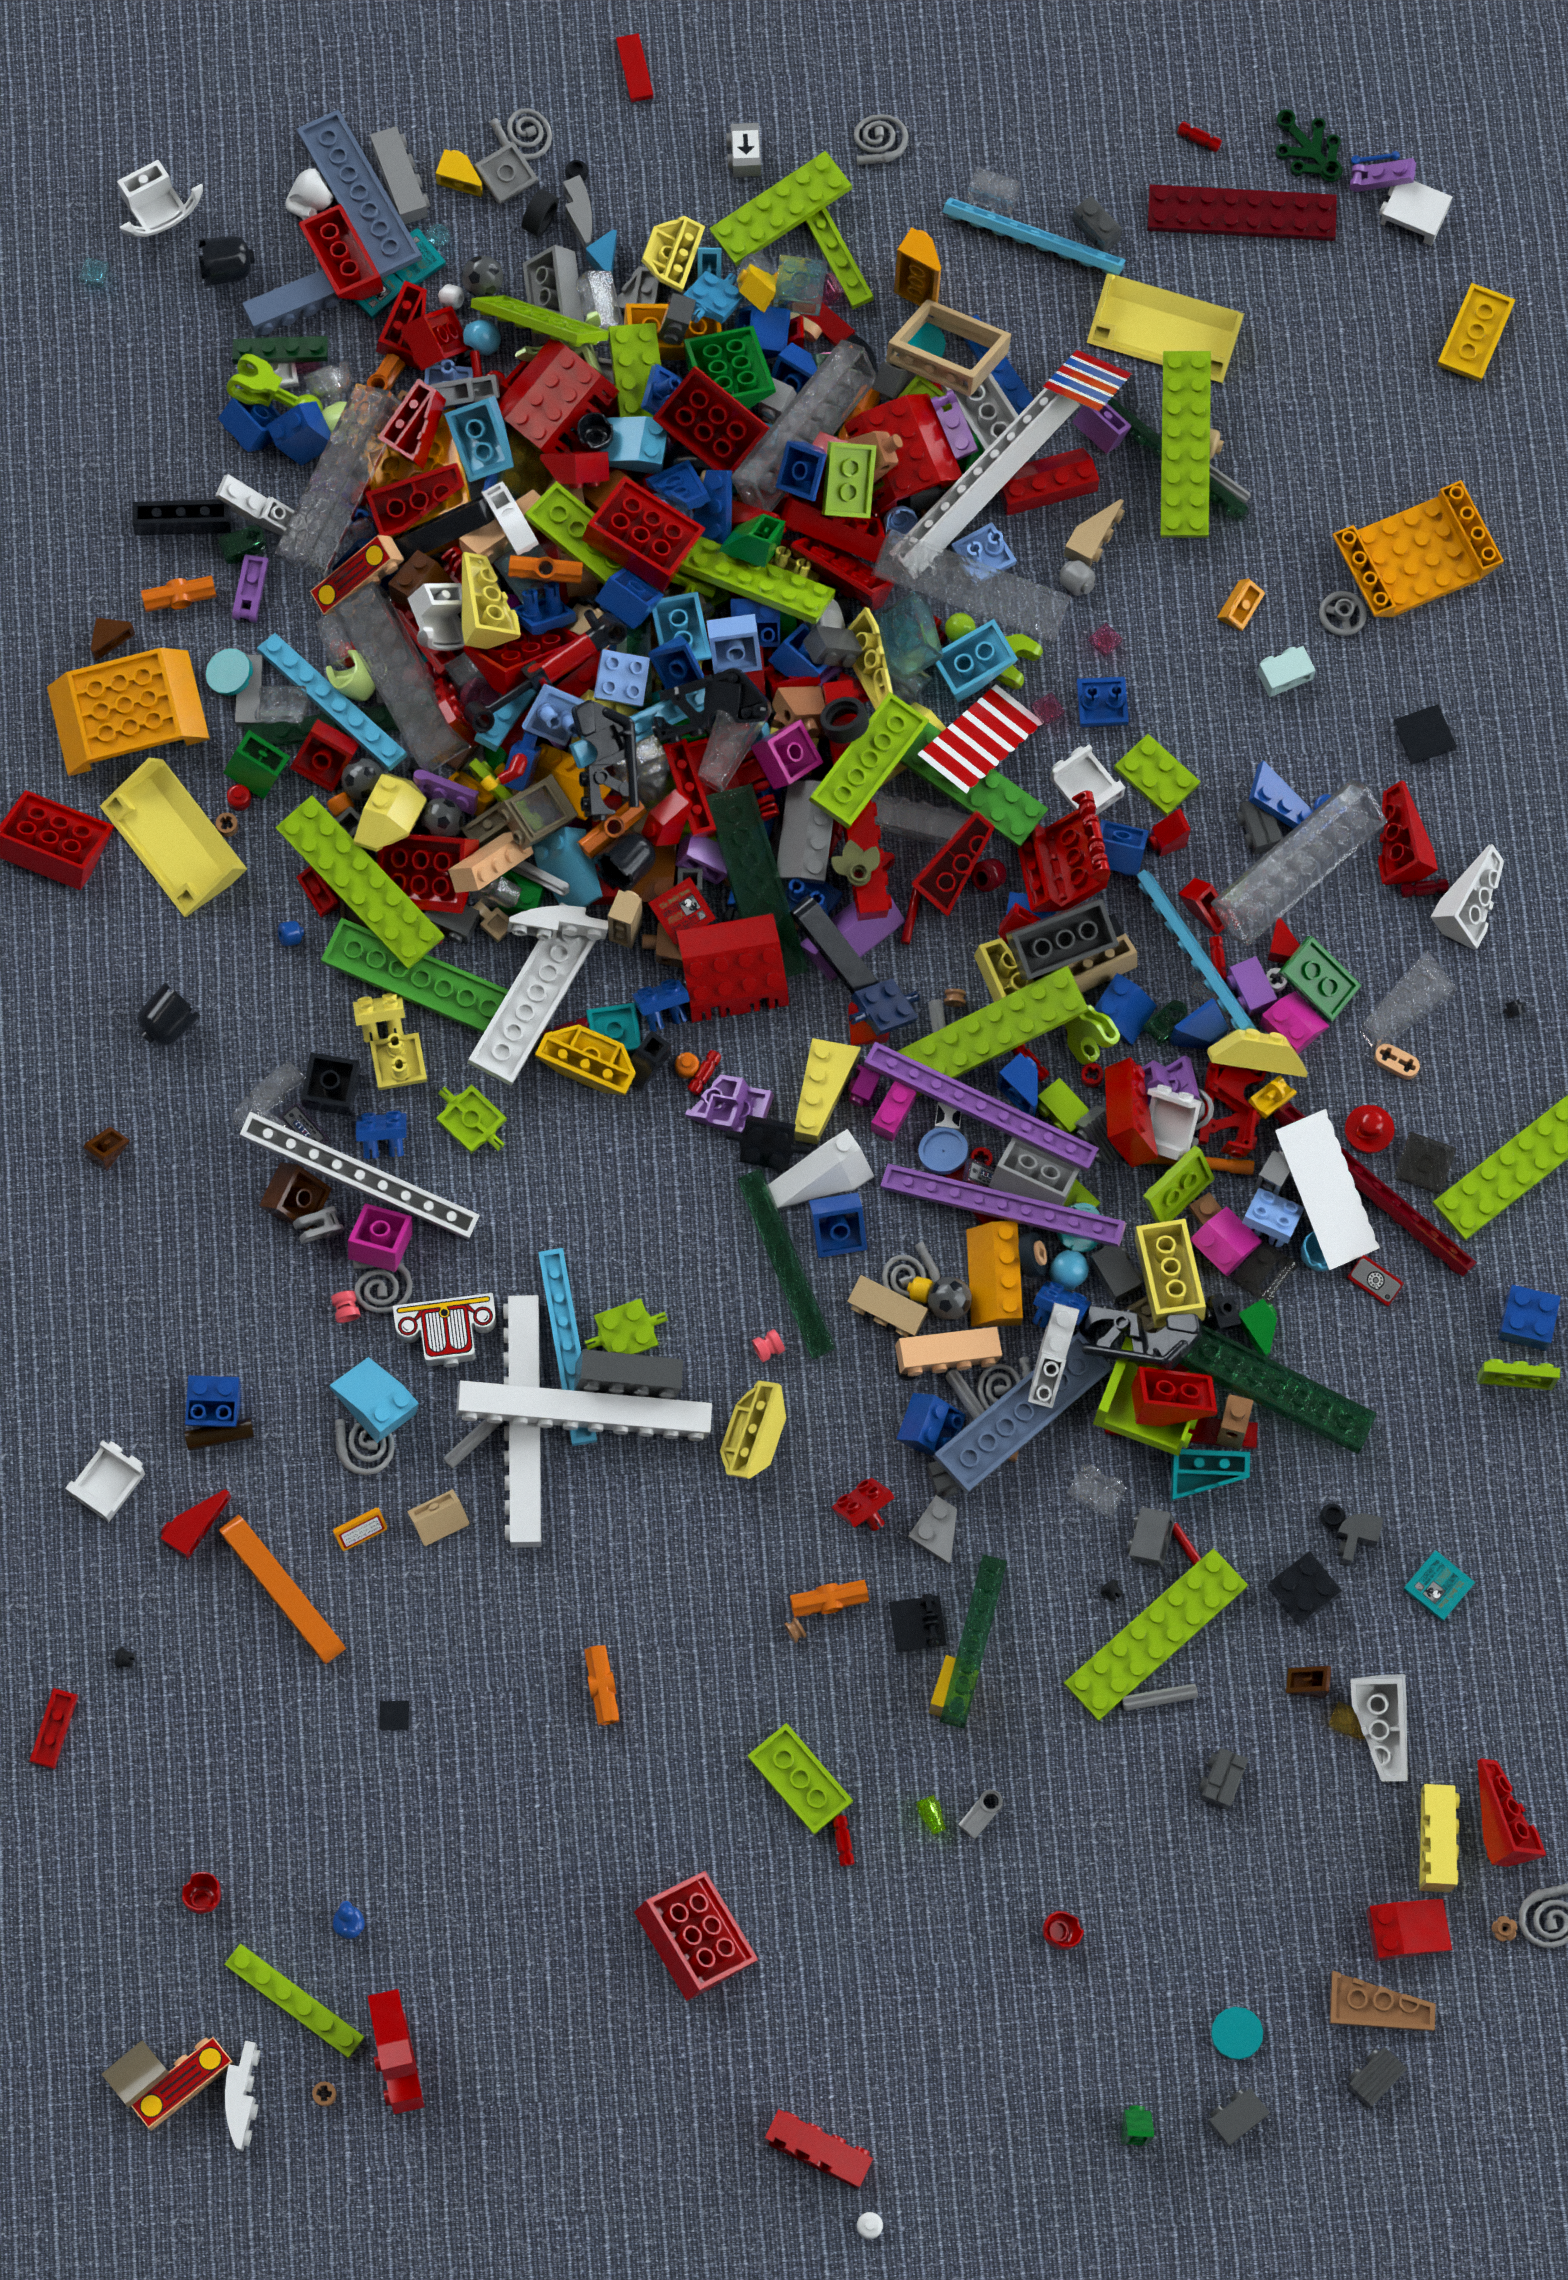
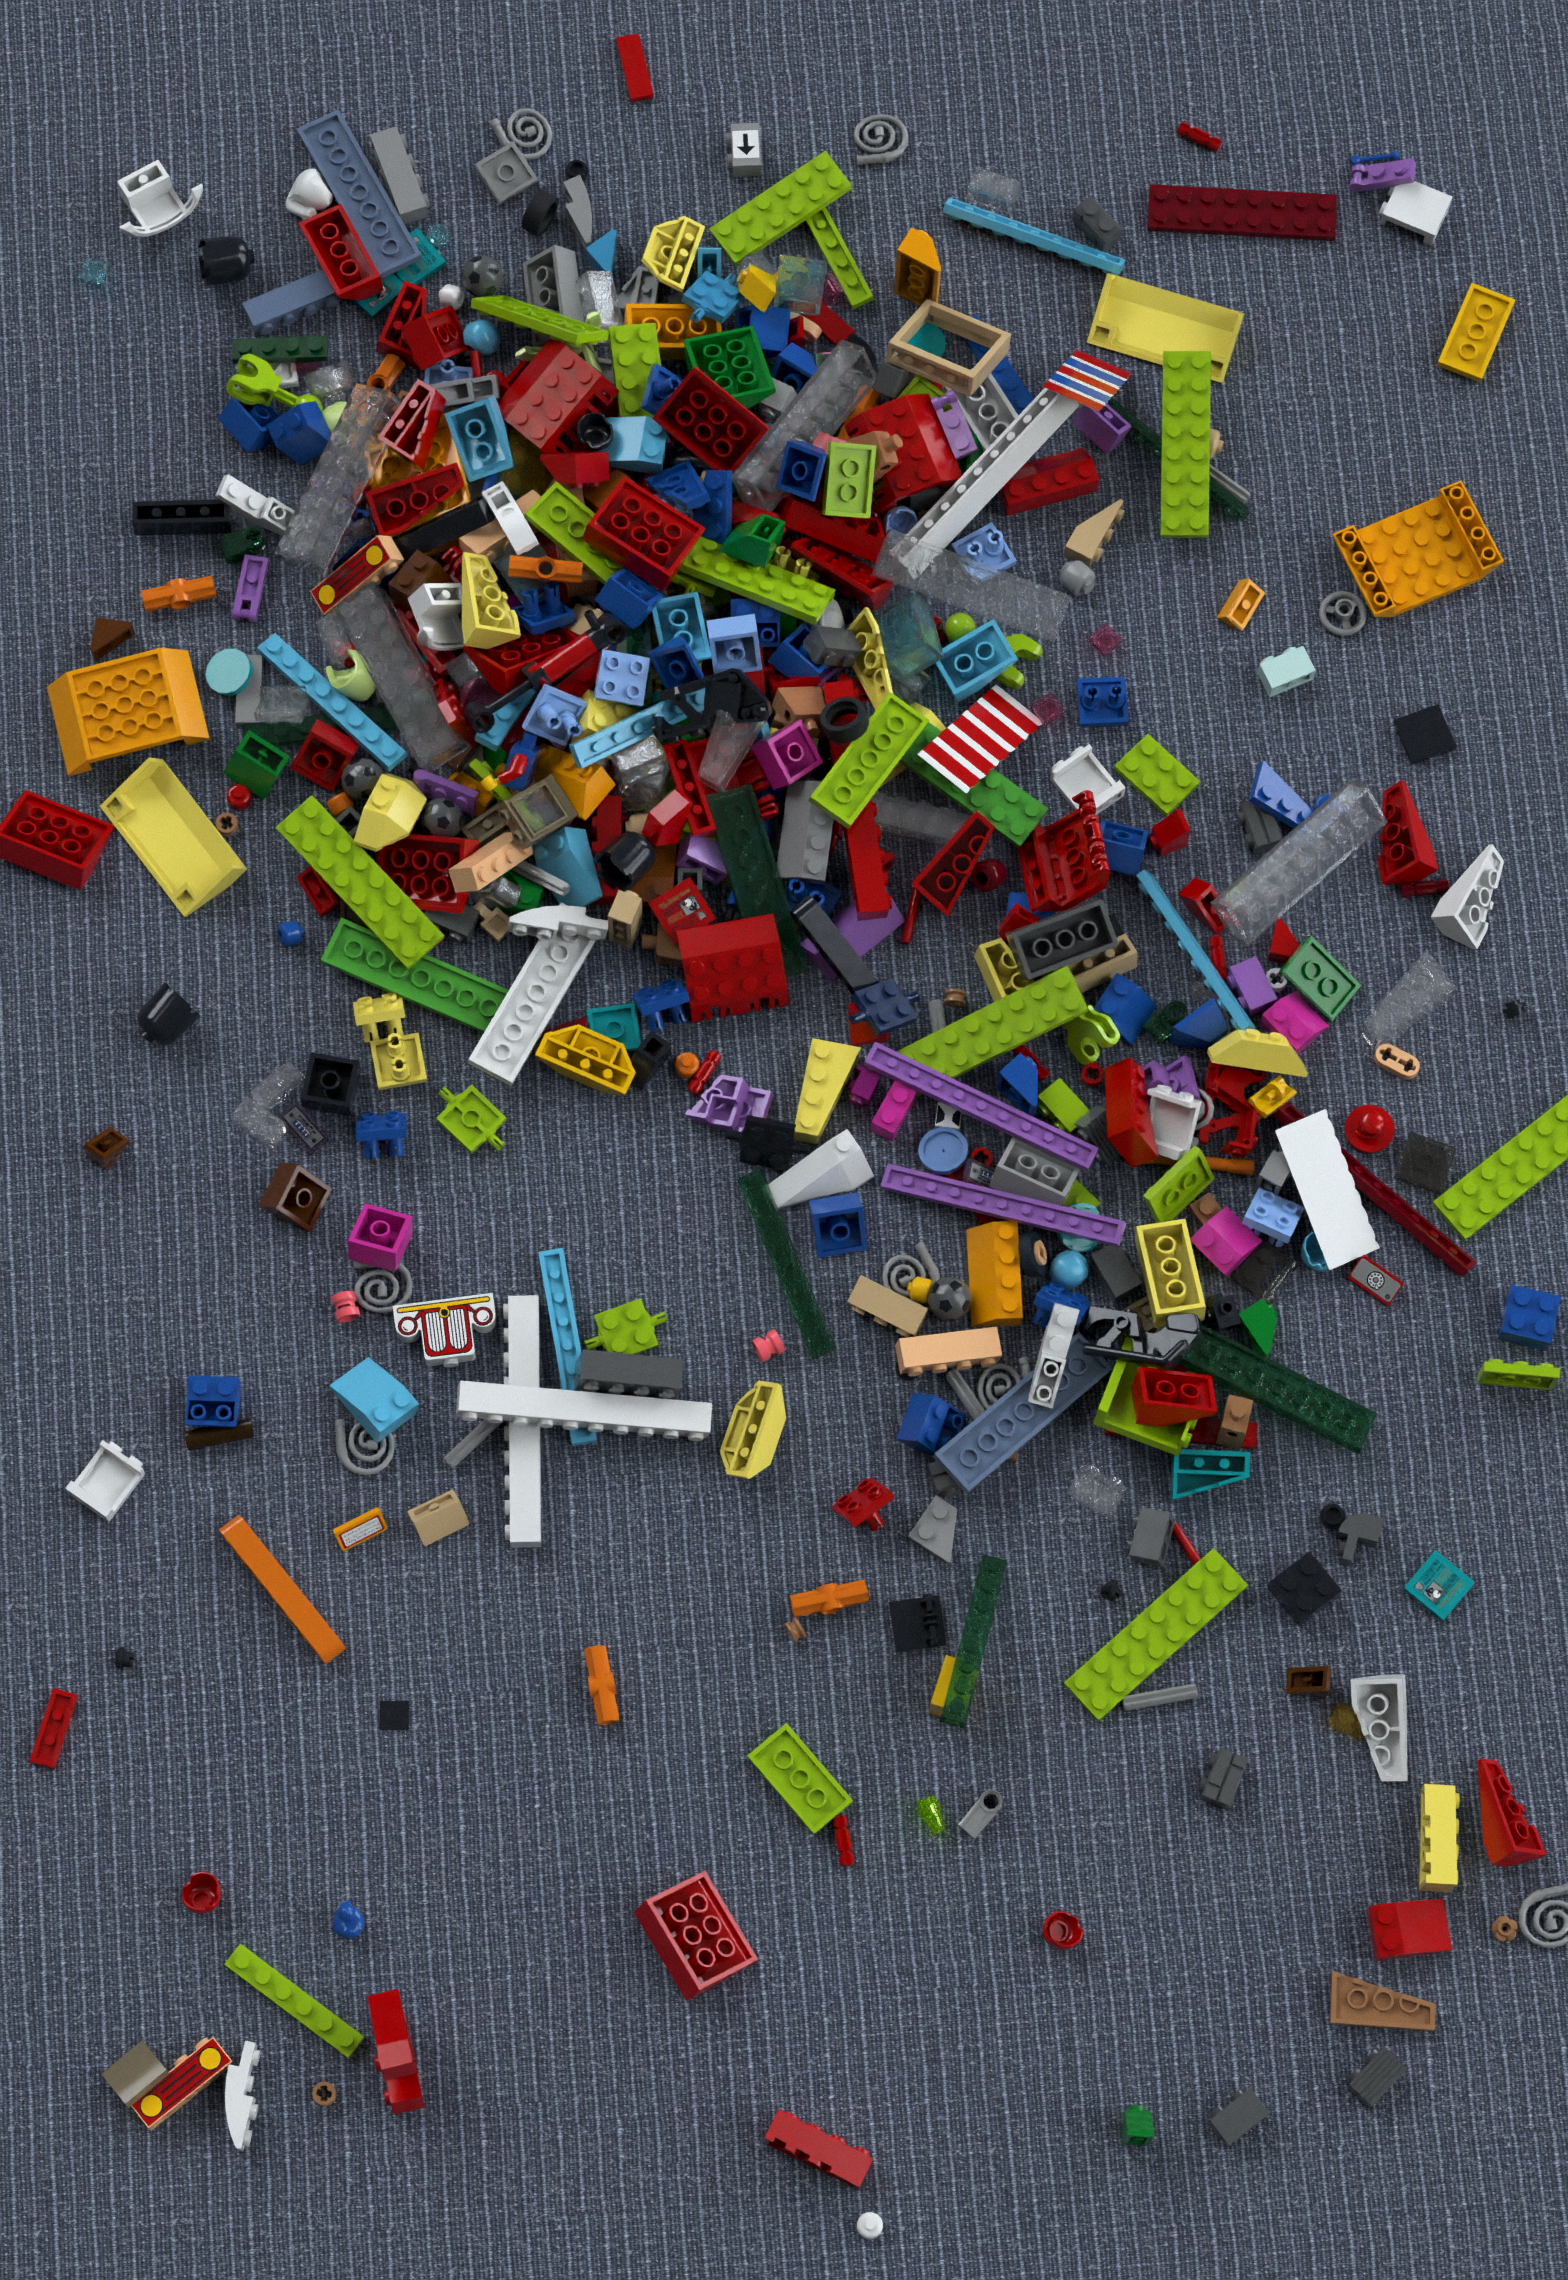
red slope [160,1489,232,1560] -> none
white brick [239,1112,480,1240] -> none
light grey piece [293,1206,345,1244] -> none
yellow slope [436,149,483,197] -> none
black piece [571,700,639,822] -> none
orange piece [577,800,648,859] -> none
dark grey brick [658,293,696,346] -> none
olive plate [831,840,880,887] -> none
teal tile [1211,2007,1263,2060] -> none
dark green plant [1275,109,1343,182] -> none

